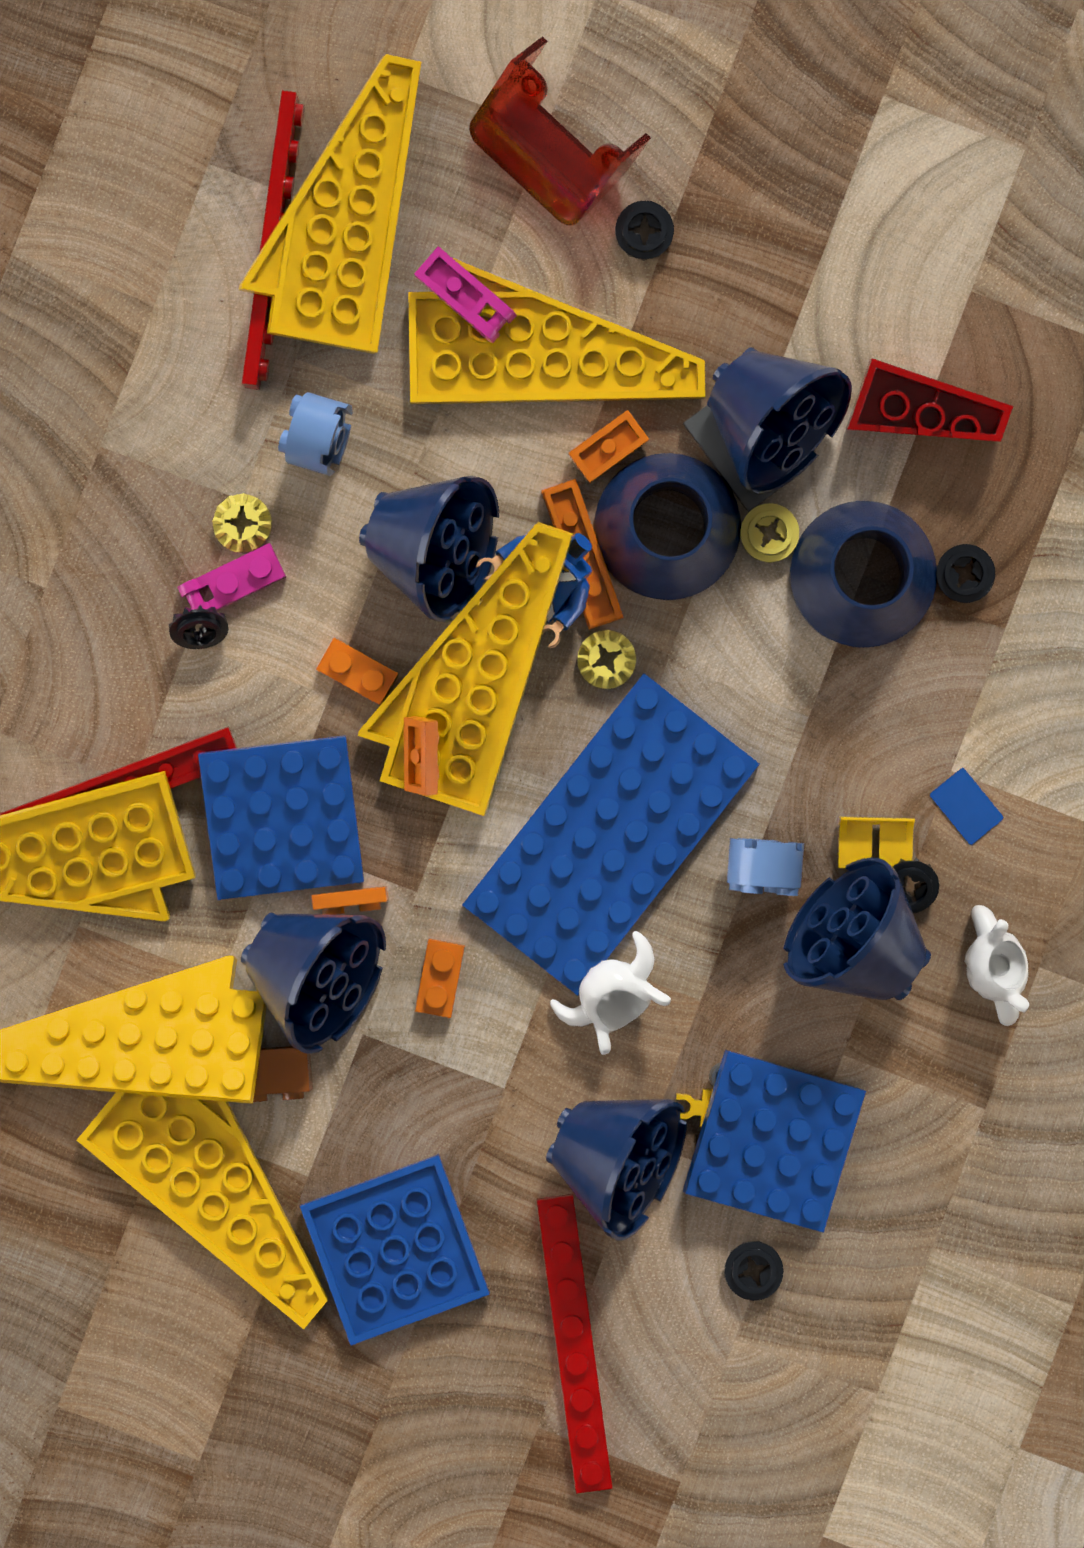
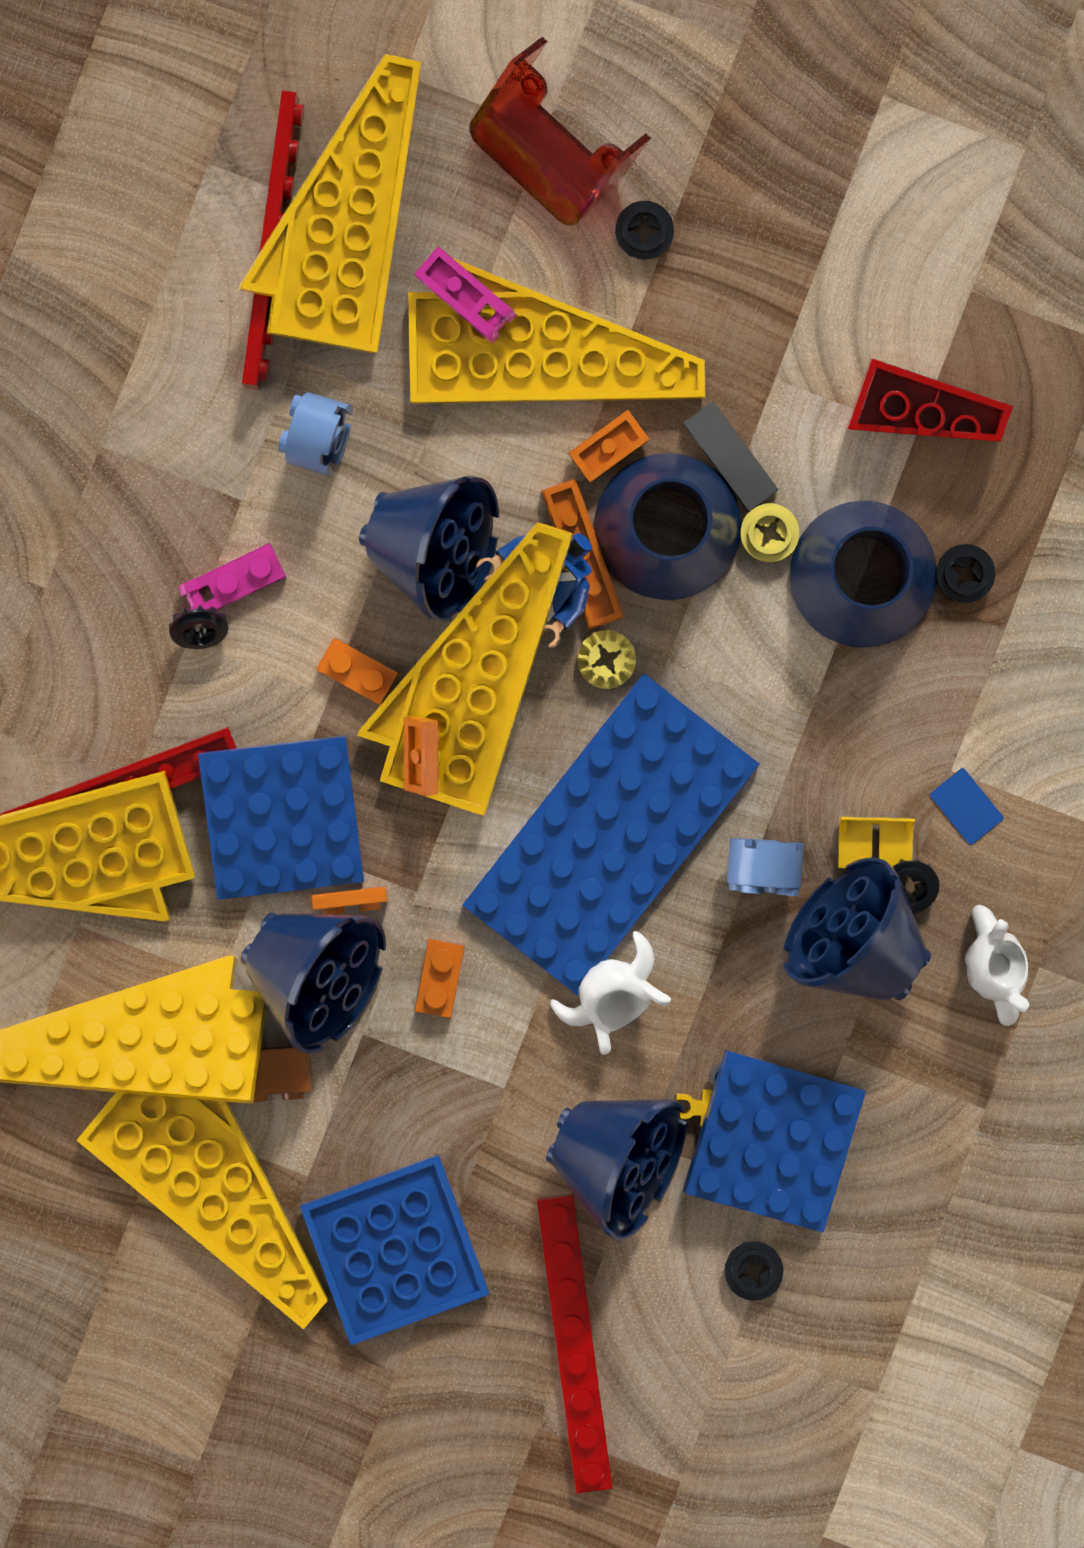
light yellow gear [212,493,272,553] -> none
dark blue cone [707,347,852,494] -> none

